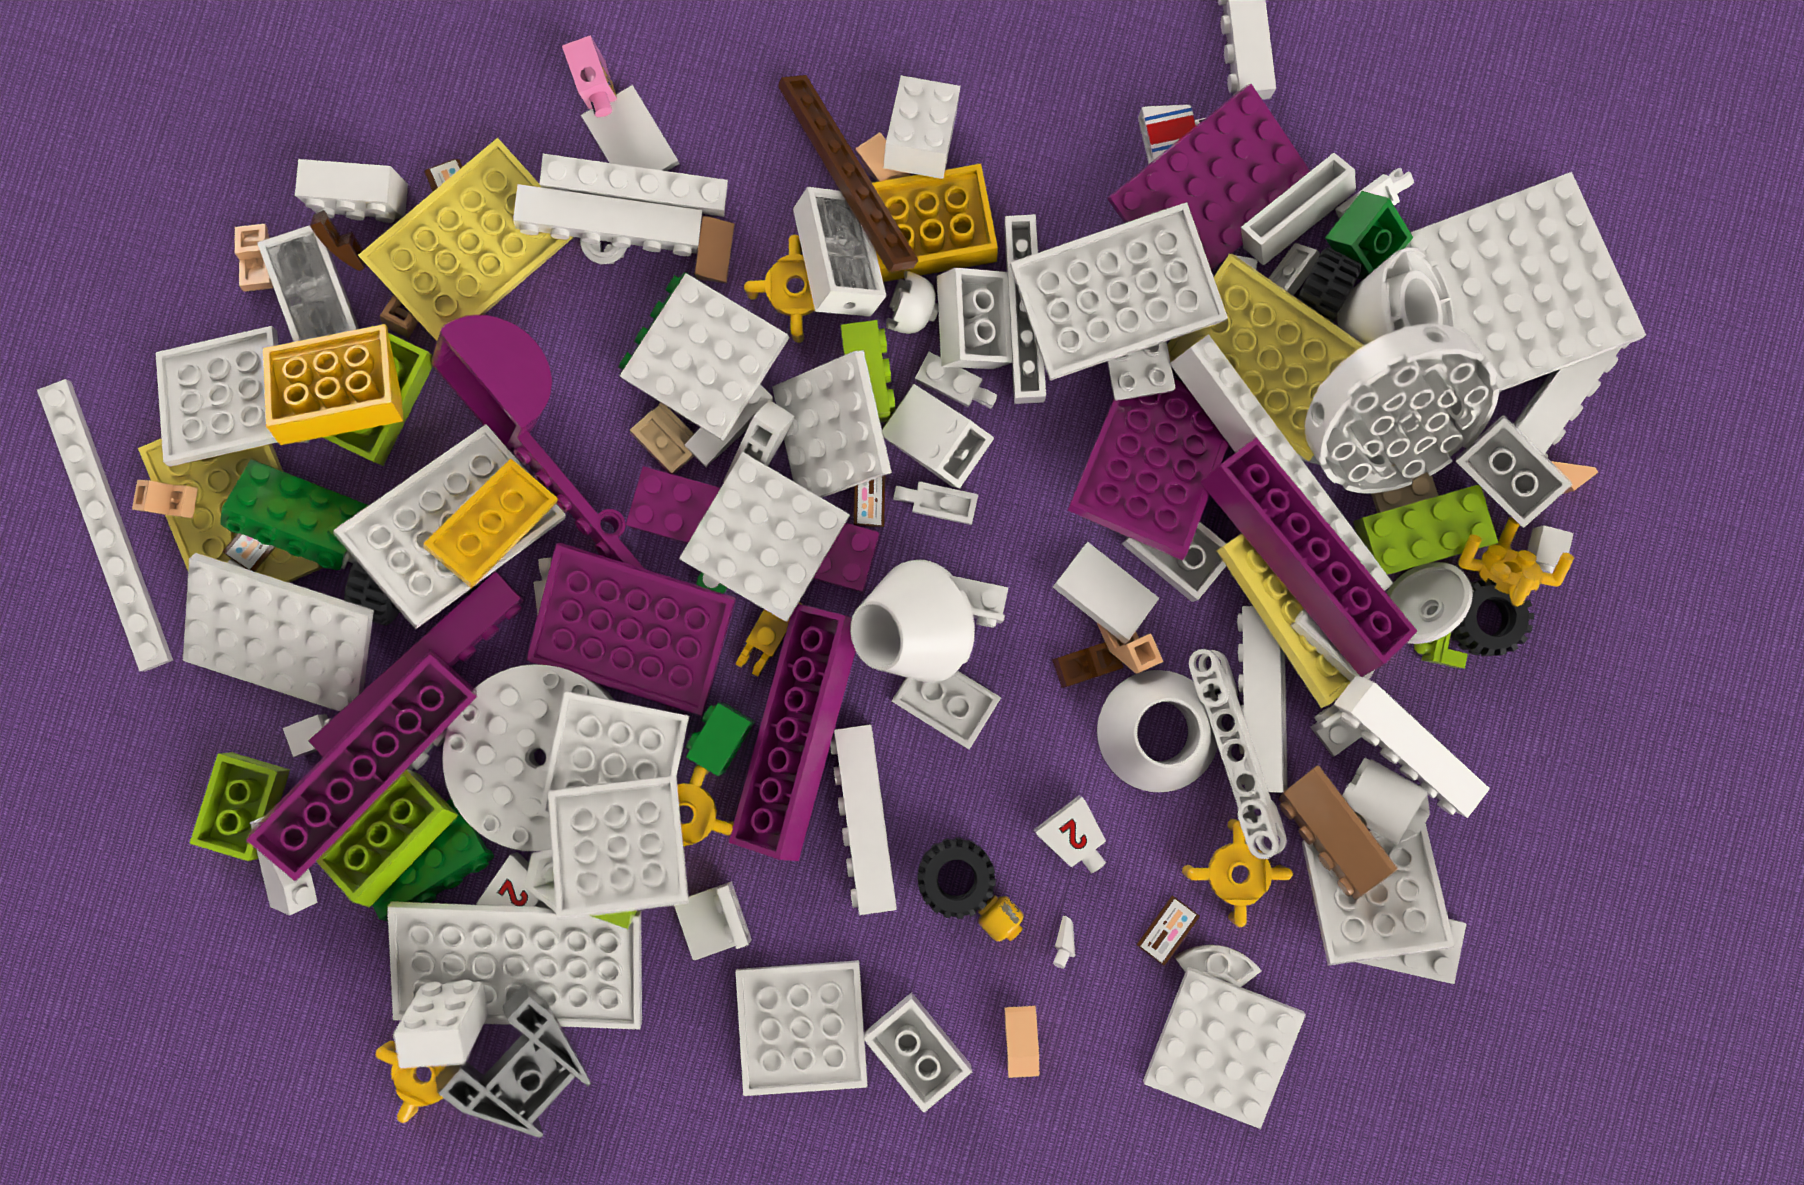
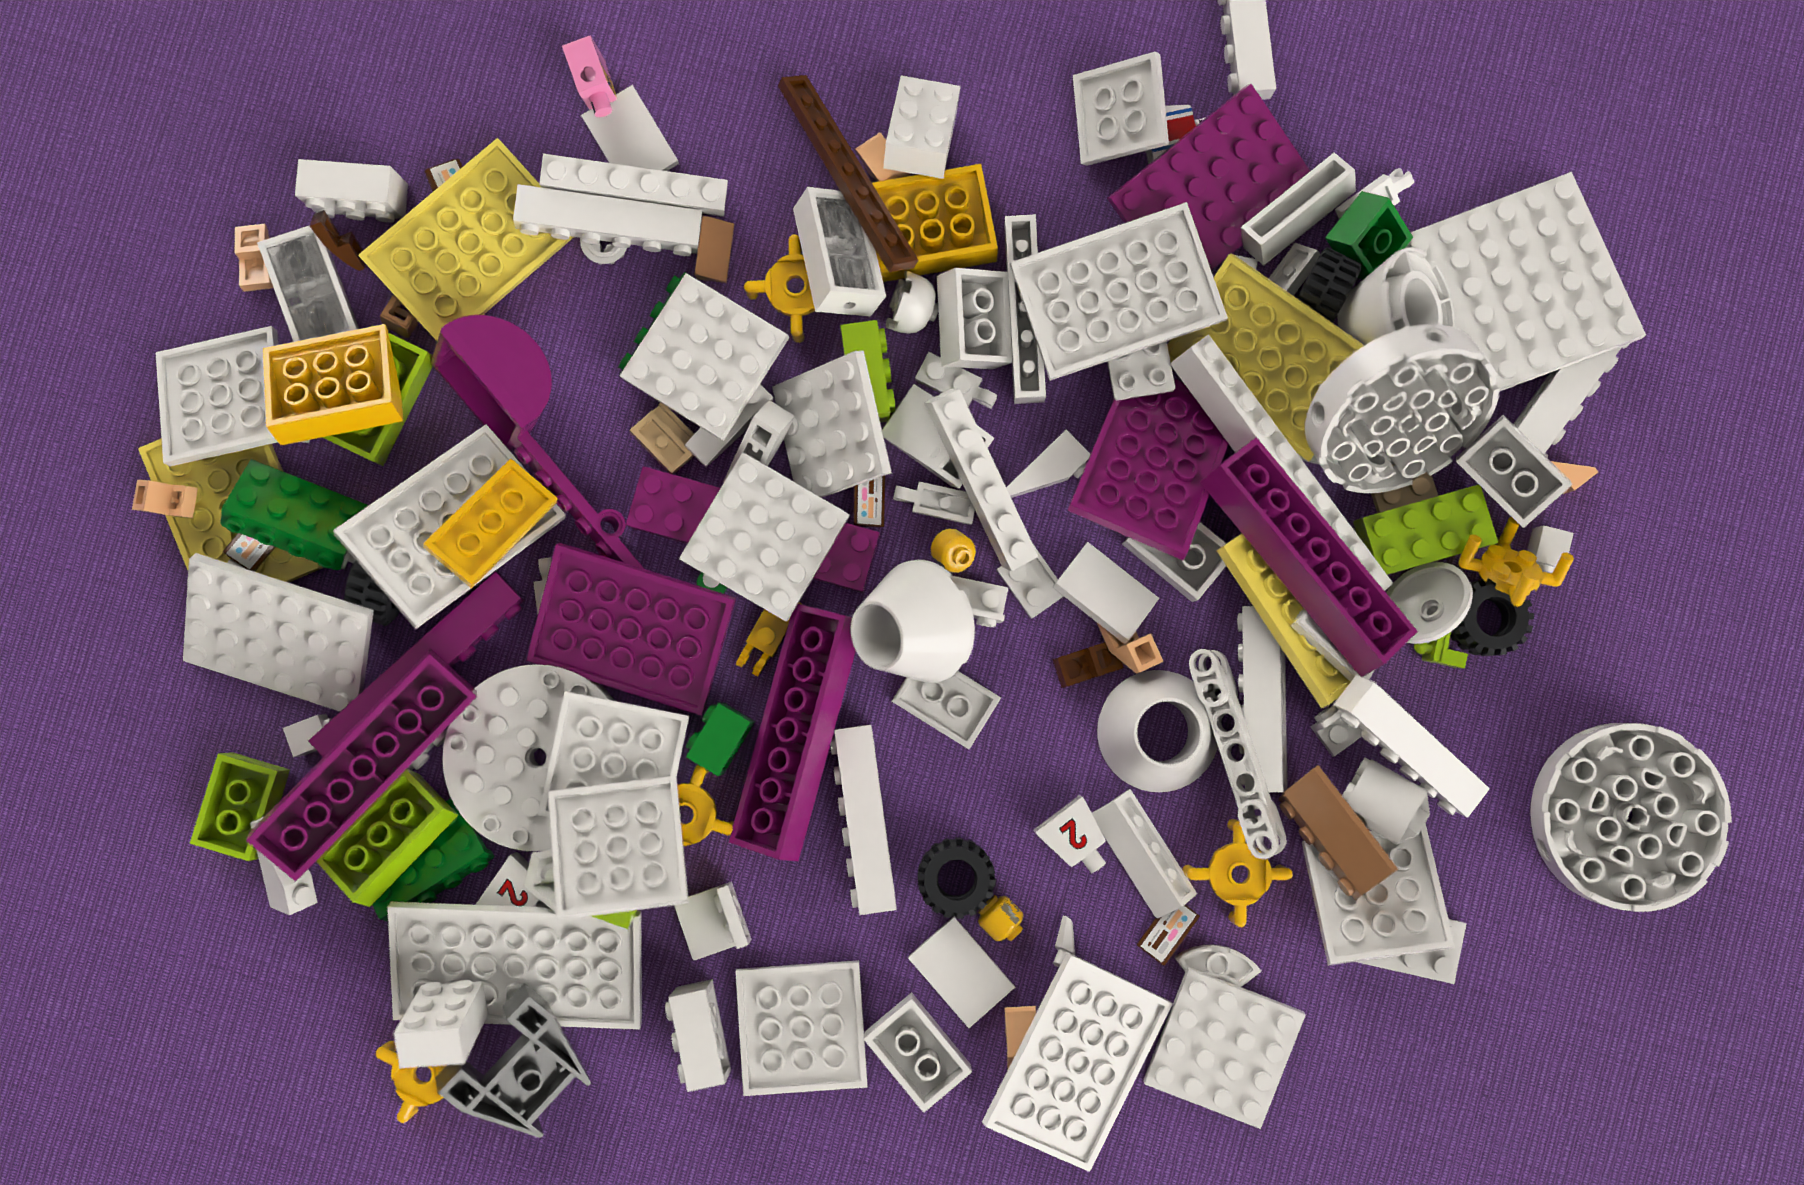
white plate [37,379,173,672] -> none
none -> white brick [665,979,731,1092]
none -> white tile [908,917,1015,1028]
none -> white brick [924,389,1039,571]
none -> yellow head [930,528,976,573]
none -> white plate [982,952,1173,1172]
none -> white plate [996,545,1064,619]
none -> white slope [1006,430,1090,498]
none -> white plate [1073,52,1169,166]
none -> white panel [1092,789,1197,918]
none -> white brick [1530,723,1731,912]

